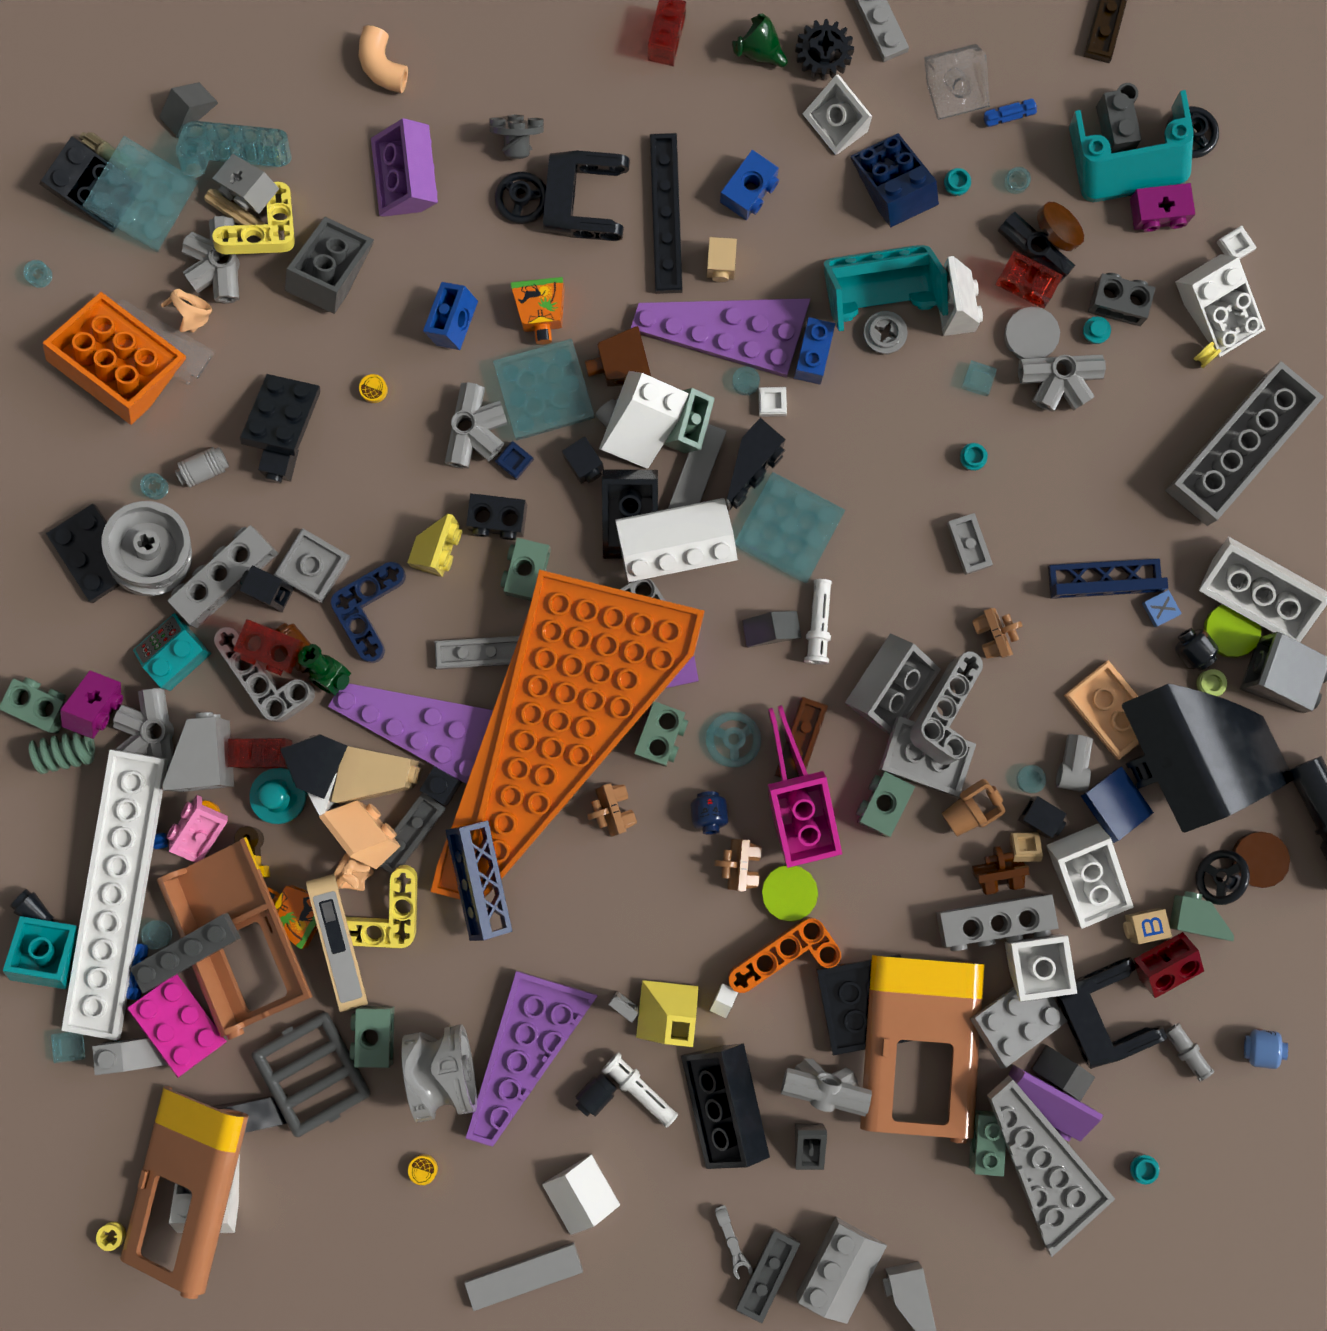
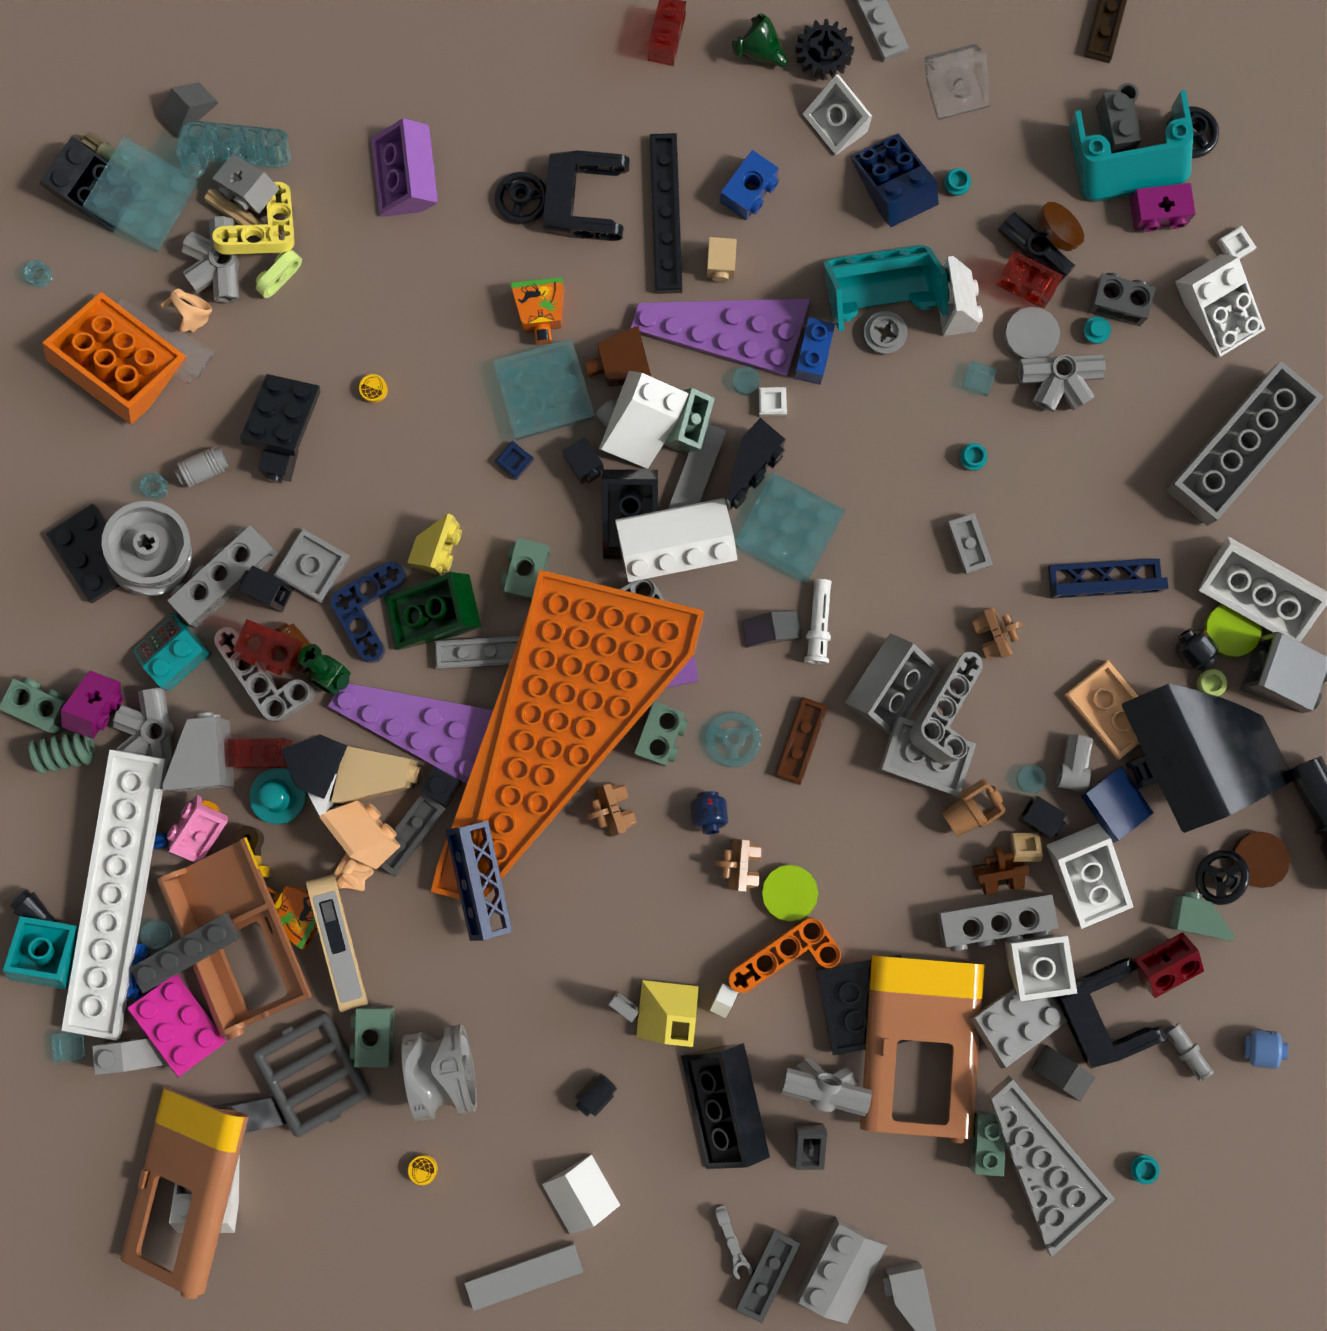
light yellow bush [96,1222,126,1251] -> none
dark grey slope [285,217,374,314] -> none
light yellow beam [346,865,418,948] -> none
light nougat cylinder [358,25,408,93] -> none
blue brick [423,282,478,350] -> none
light grey piece [445,382,508,469] -> none
black brick [466,493,528,540] -> none
medium lavender wing [466,971,598,1147] -> none
dark grey plate [489,114,544,159] -> none
white pin [601,1052,678,1128] -> none
dark pink slope [768,705,842,868] -> none
sand green brick [856,771,915,837] -> none
blue axle [984,99,1037,127] -> none
clear light blue bush [1004,167,1031,194] -> none
medium lavender slope [1008,1065,1103,1141] -> none
tan brick [1123,908,1172,944] -> none
medium blue tile [1142,590,1182,627] -> none
light yellow bush [1194,342,1221,368] -> none
none -> yellowish green plate [256,250,302,298]
none -> dark green slope [384,572,482,650]

